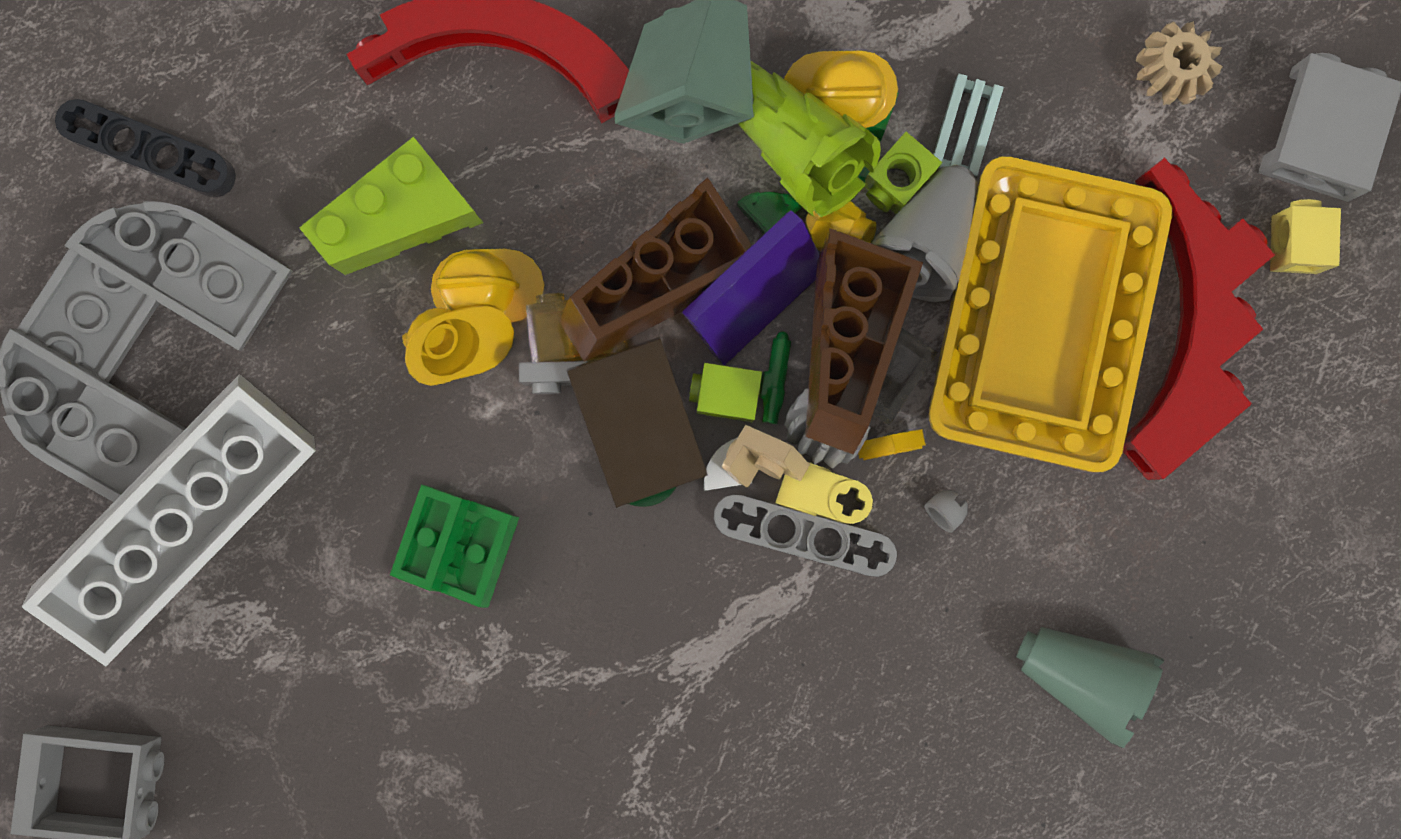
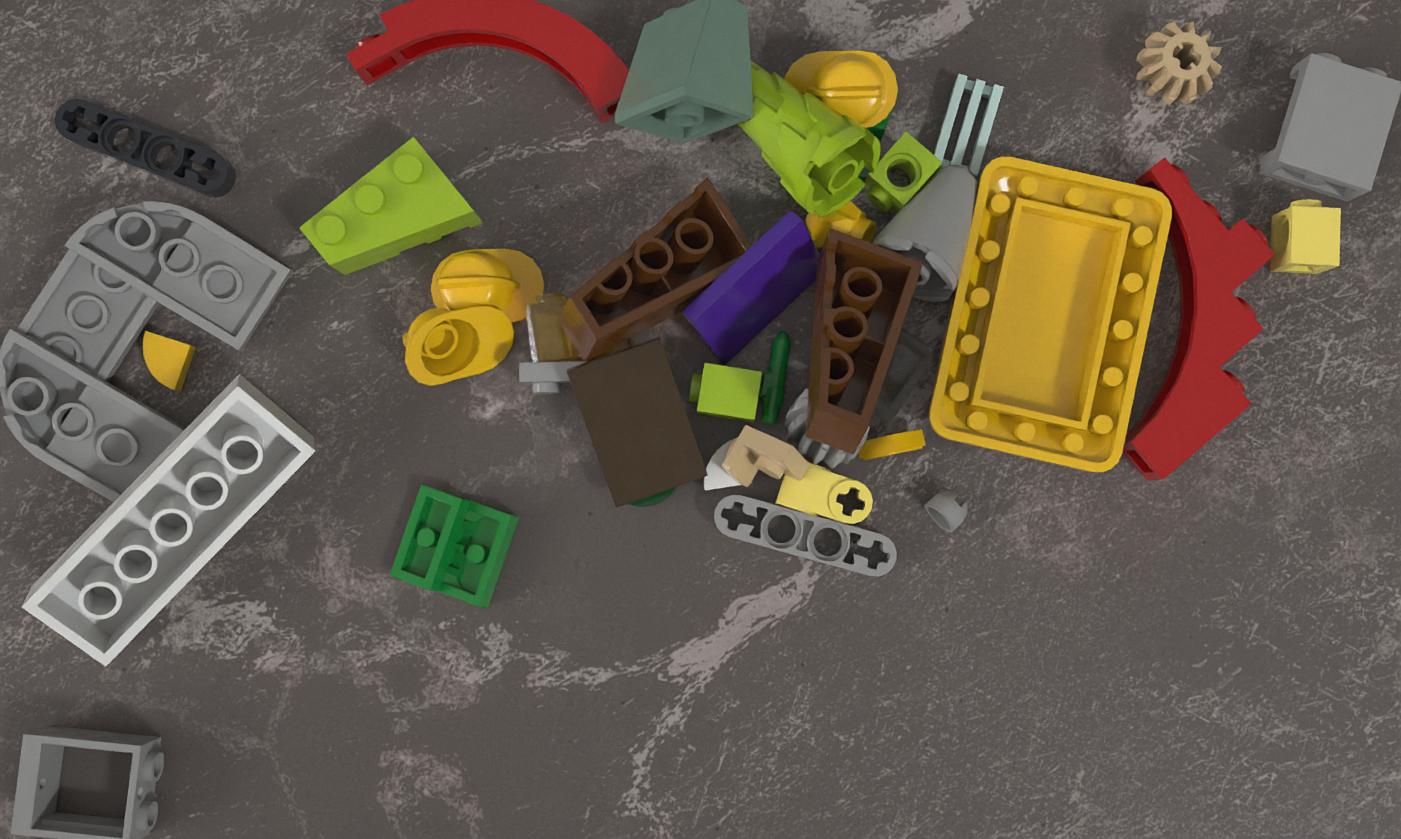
green tile [737,192,803,235] -> none
sand green cone [1016,627,1164,748] -> none
none -> yellow tile [143,331,196,392]

